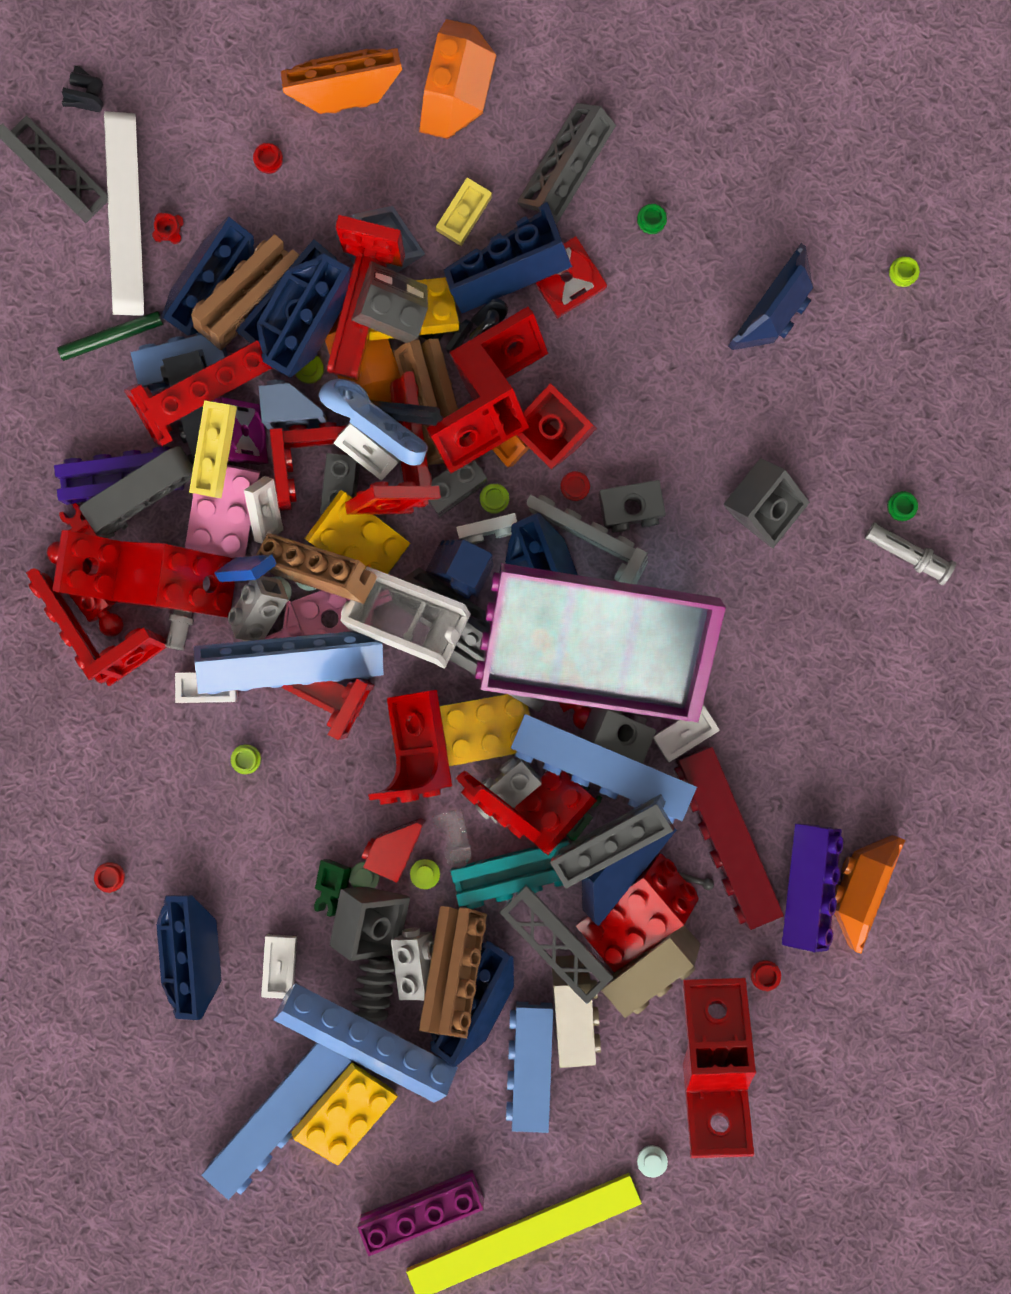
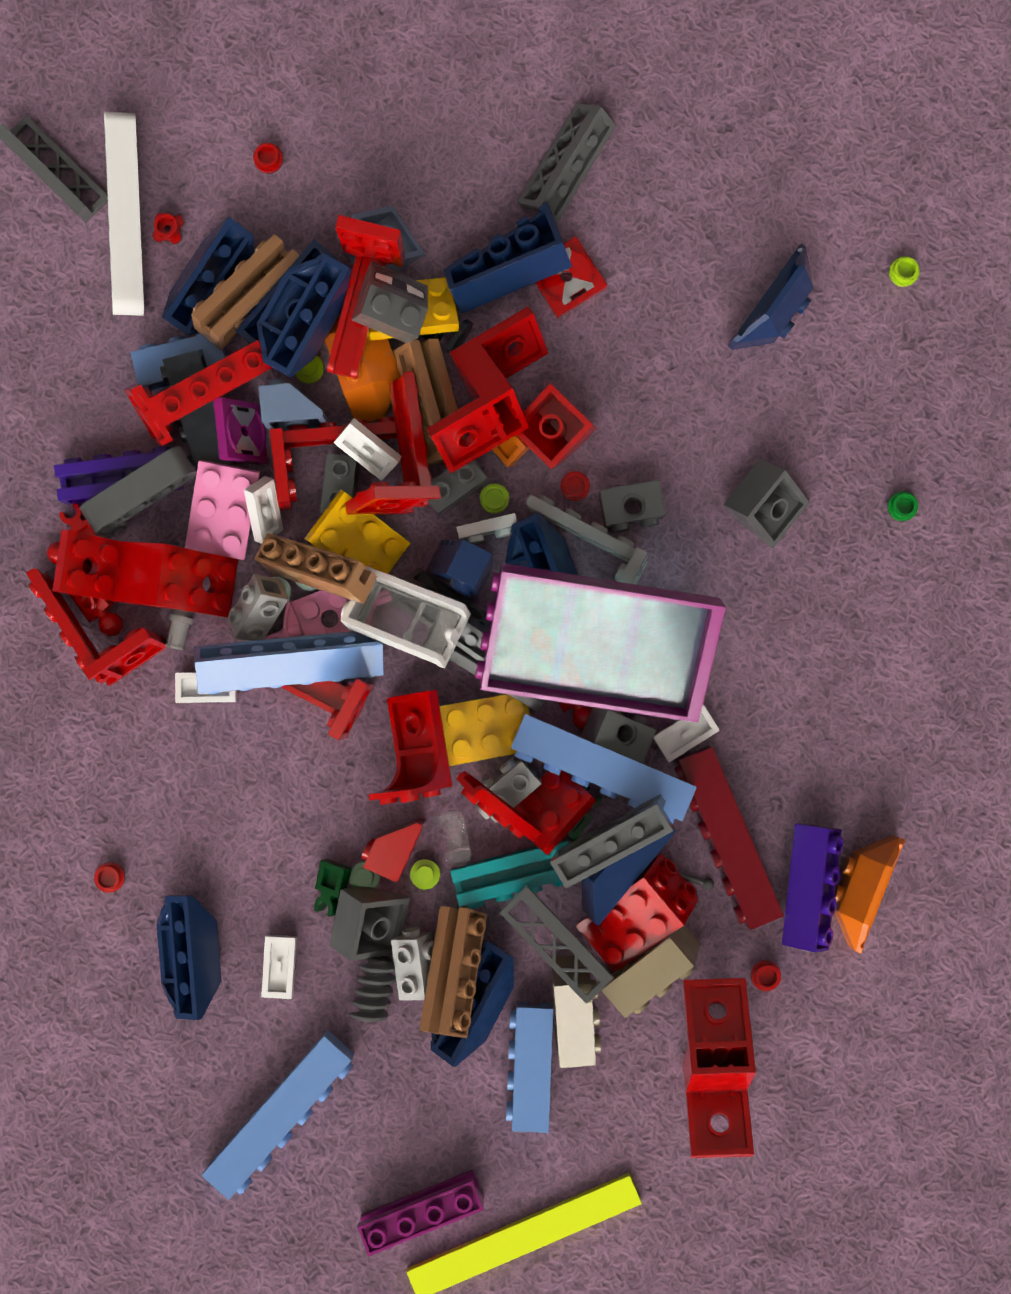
dark green piece [57,311,164,361] -> none
black piece [62,66,103,112] -> none
light yellow plate [189,401,237,499] -> none
blue tile [214,554,277,582] -> none
lime plate [231,744,261,774] -> none
medium blue brick [273,983,458,1103] -> none
orange wedge [281,48,402,114] -> none
yellow plate [291,1063,398,1166] -> none
light blue beam [319,379,428,465] -> none
black axle [370,400,443,426] -> none
orange wedge [419,19,496,139] -> none
light yellow plate [436,177,492,246] -> none
black piece [469,298,508,339] -> none
green plate [637,204,667,234] -> none
light aqua plate [637,1145,668,1178] -> none
light grey pin [864,522,957,586] -> none

